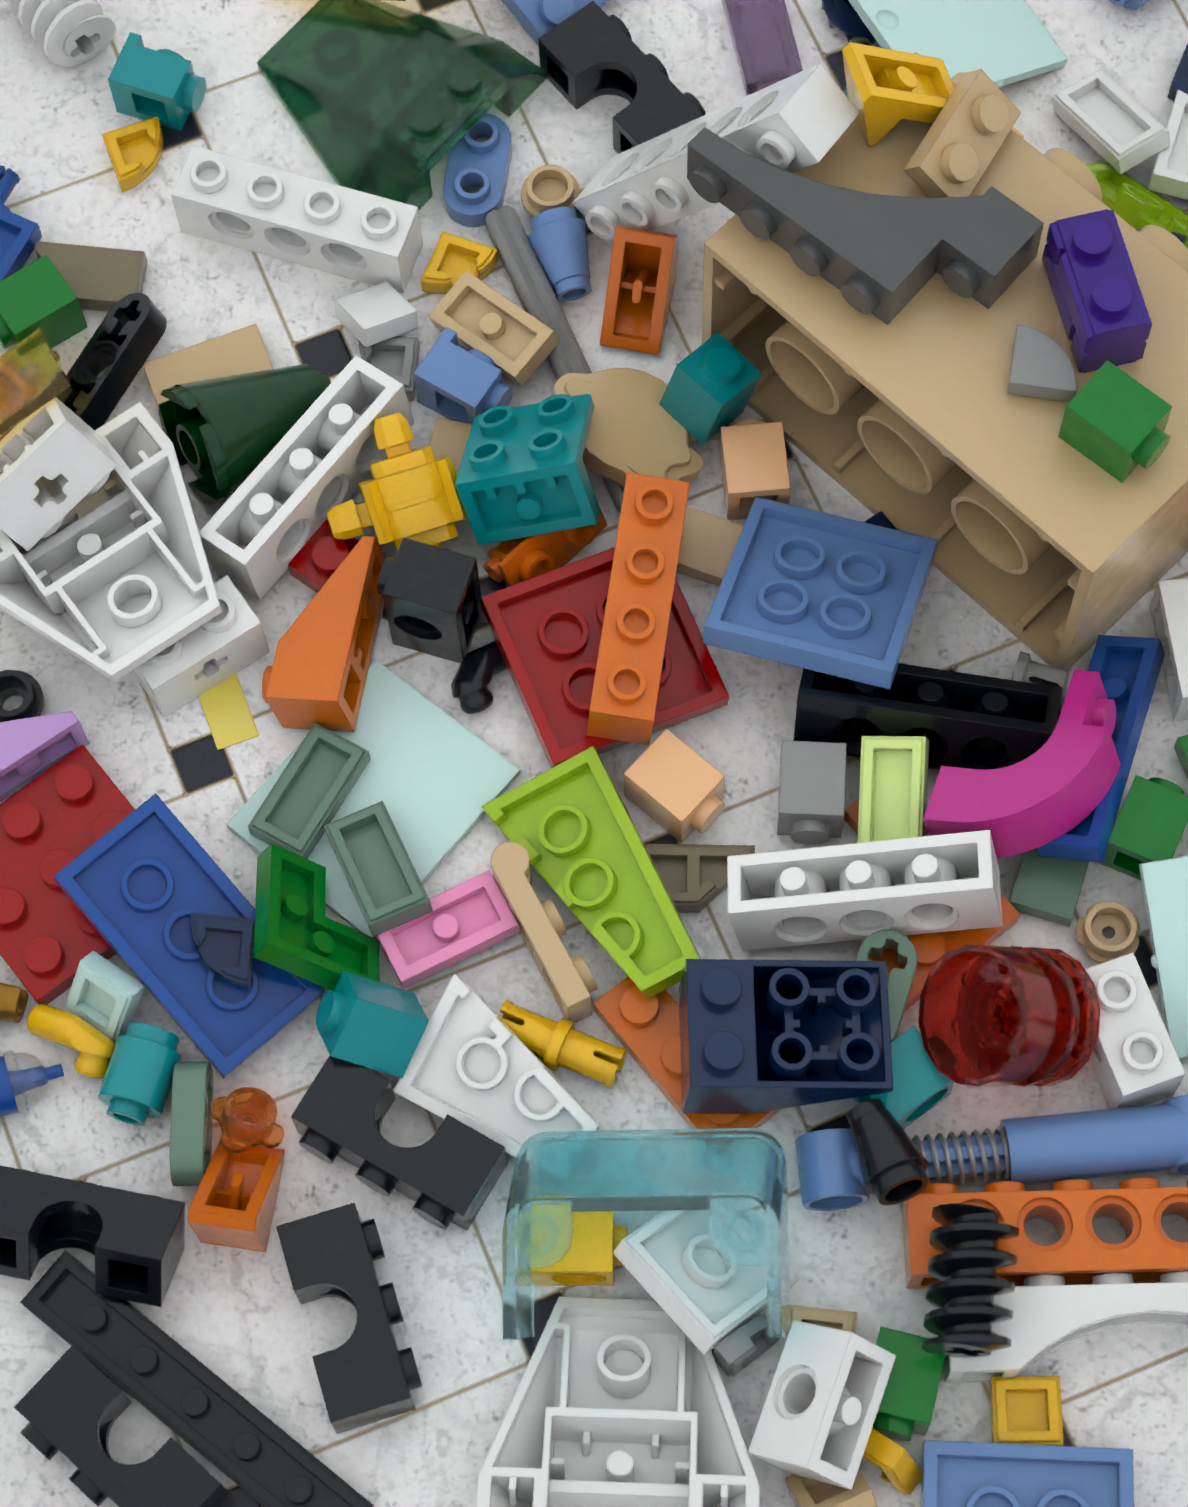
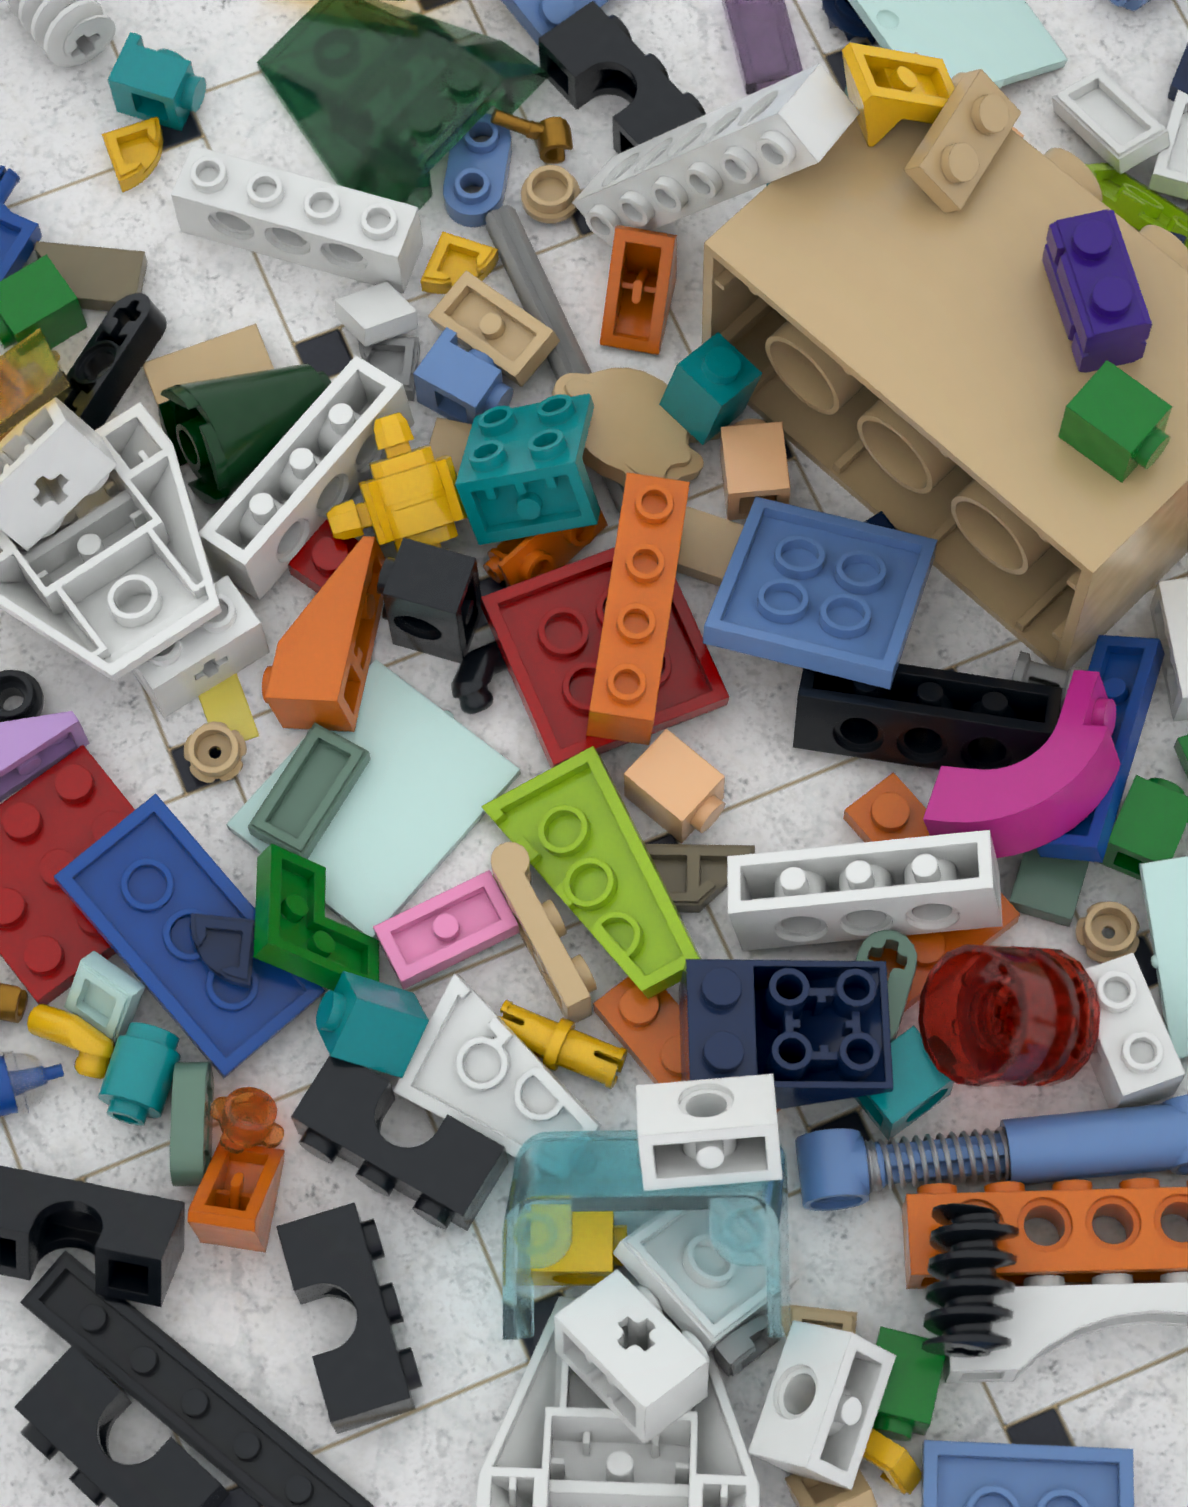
sand green tile [324,801,433,937] -> none
medium blue cone [528,206,592,301] -> none
dark grey arch [687,127,1044,325] -> none
light grey brick [777,740,846,844] -> none
black cone [846,1099,929,1205] -> none
yellowish green tile [857,736,929,843] -> none
yellow tile [989,1376,1064,1446] -> none
light grey tile [1007,324,1076,402] -> none
none -> tan plate [184,722,247,783]
none -> pearl gold hand [490,109,573,164]
none -> white brick [554,1269,709,1444]
none -> white brick [636,1074,783,1191]

